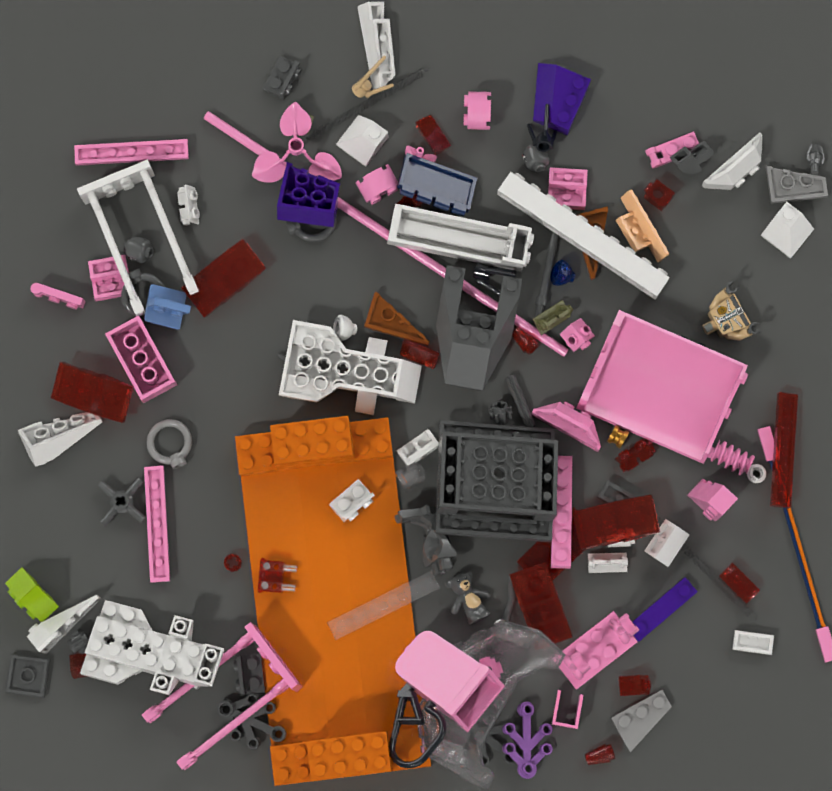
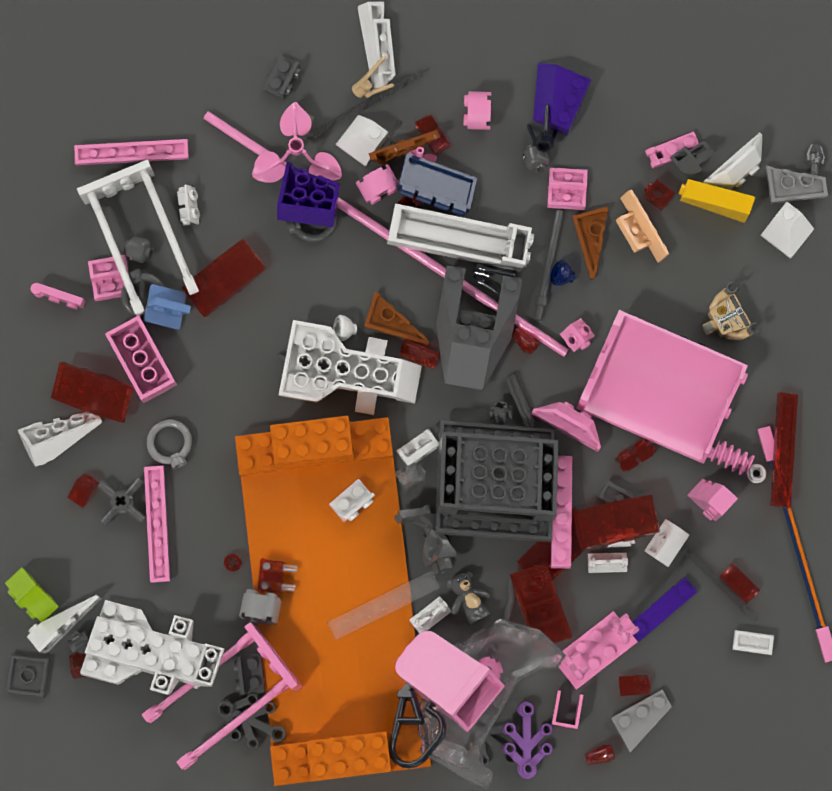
white brick [497,172,670,300] -> none
olive hinge [533,300,573,335] -> none
pearl gold wheel [607,425,629,449] -> none
none -> clear red bracket [67,474,99,508]
none -> light grey brick [239,589,282,625]
none -> dark orange wing [368,130,440,165]
none -> white hinge [409,596,451,634]
none -> yellow slope [679,179,755,223]

